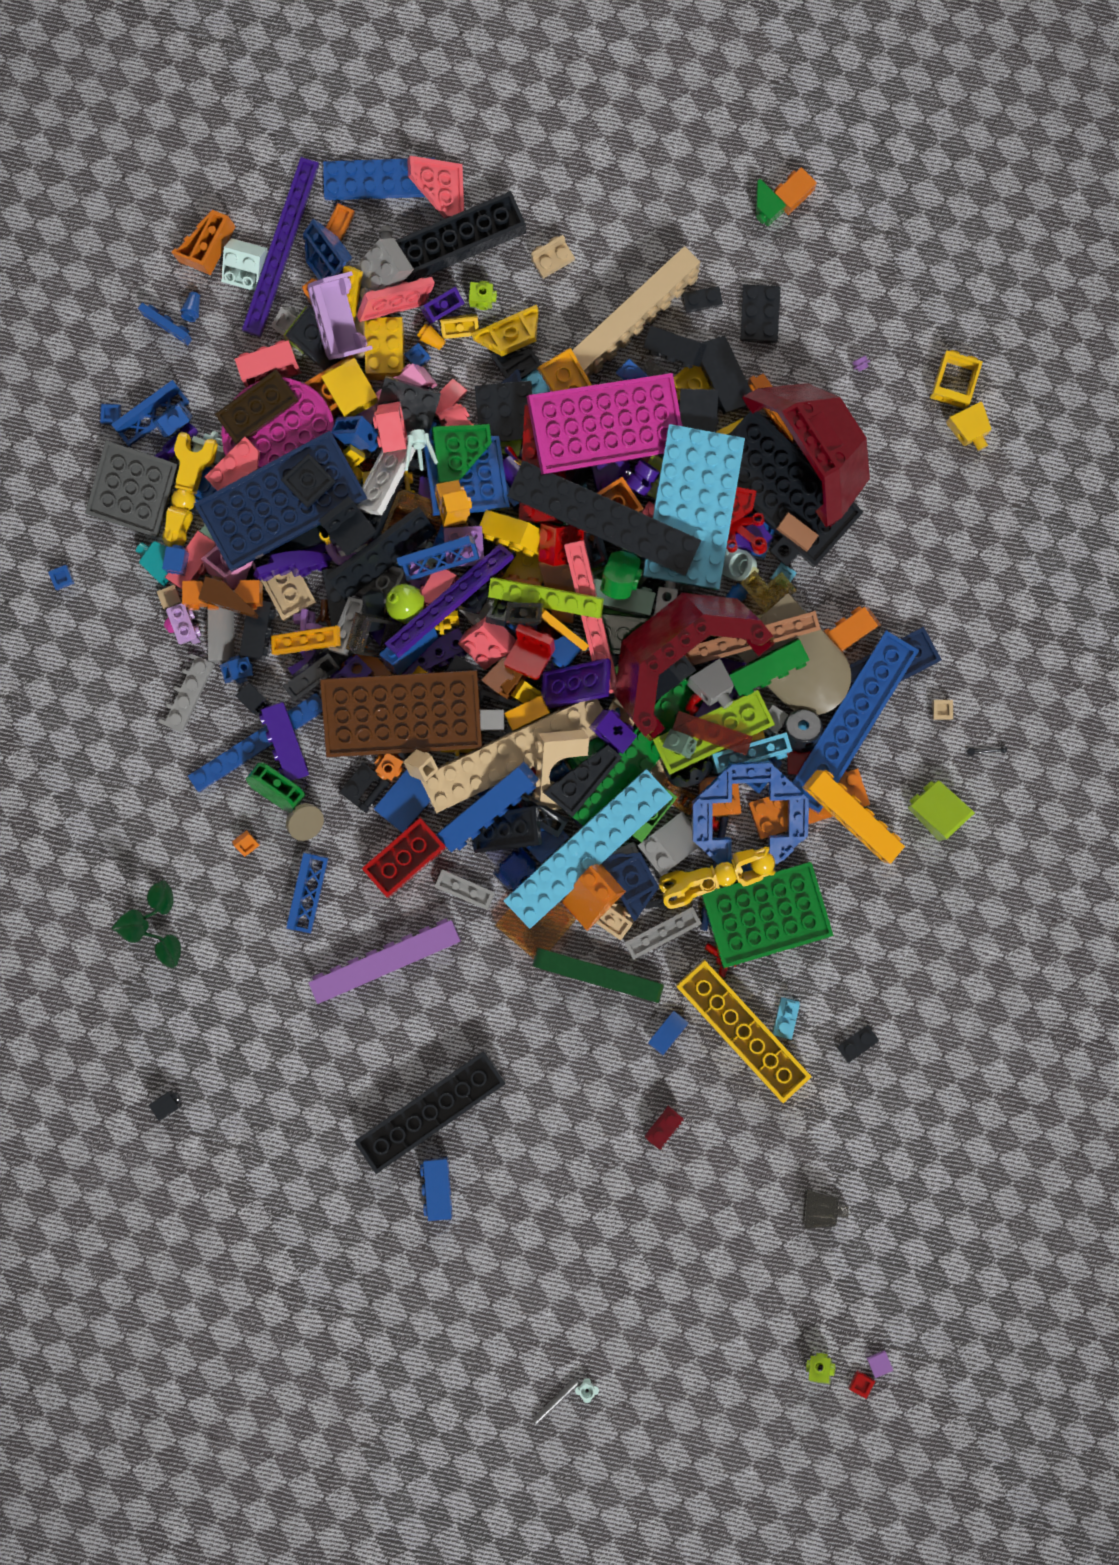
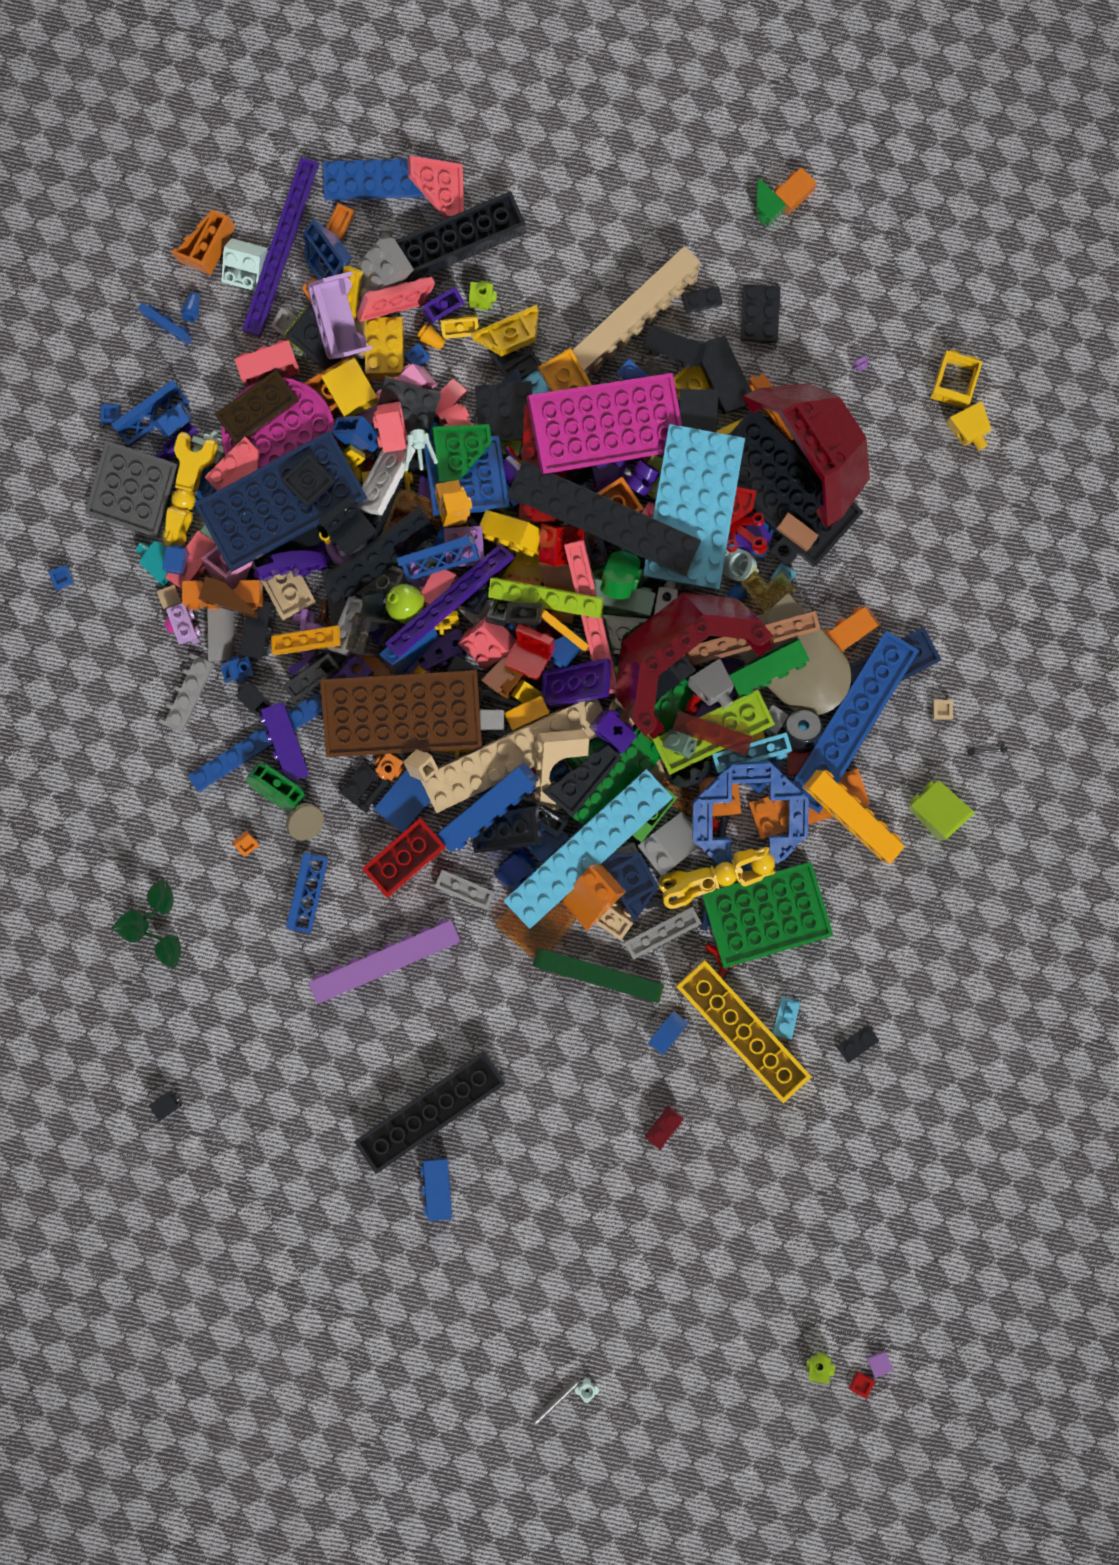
tan bracket [531,235,575,278] -> none
clear smoke torso [802,1188,849,1229] -> none

